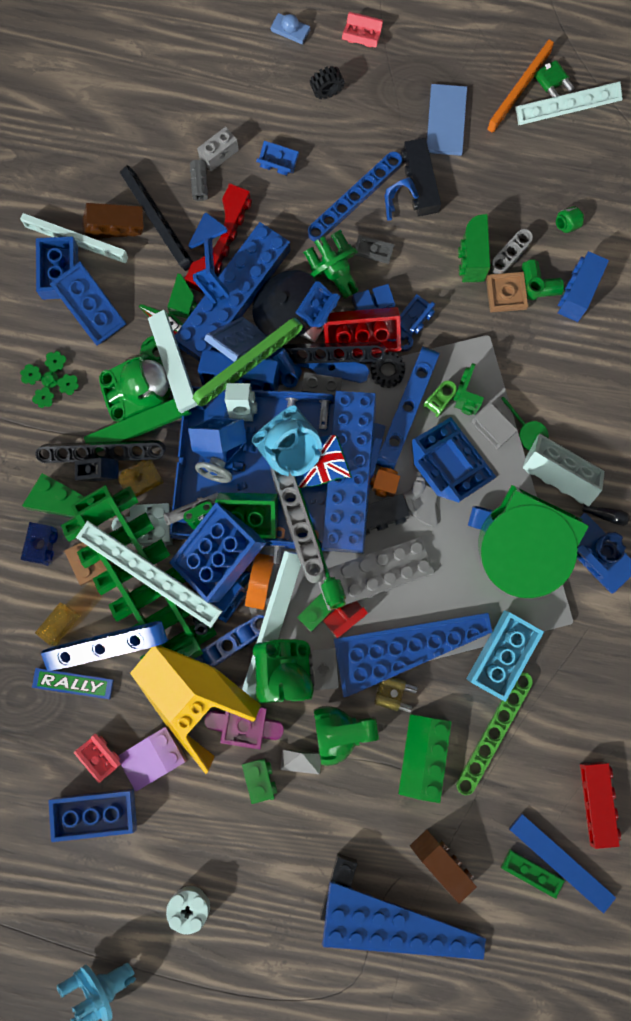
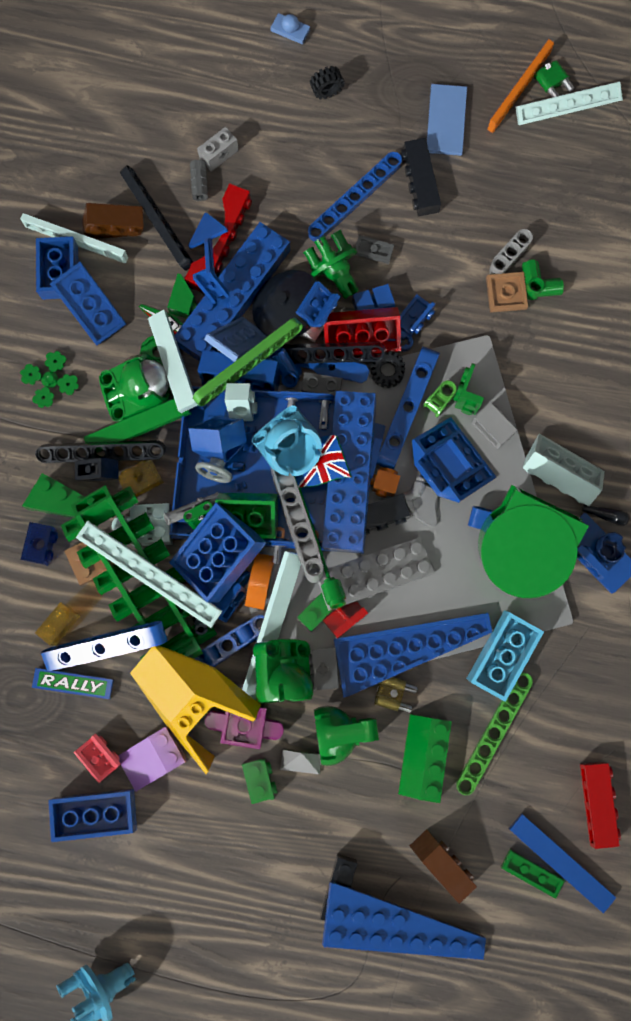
light aqua brick [166,886,210,934] -> none
blue bracket [256,141,299,176] -> none
coral bracket [342,12,383,47] -> none
blue helmet [384,177,419,221] -> none
green brick [458,214,490,282] -> none
green piece [501,397,549,450] -> none
green head [556,206,584,233] -> none
blue brick [557,251,609,322] -> none

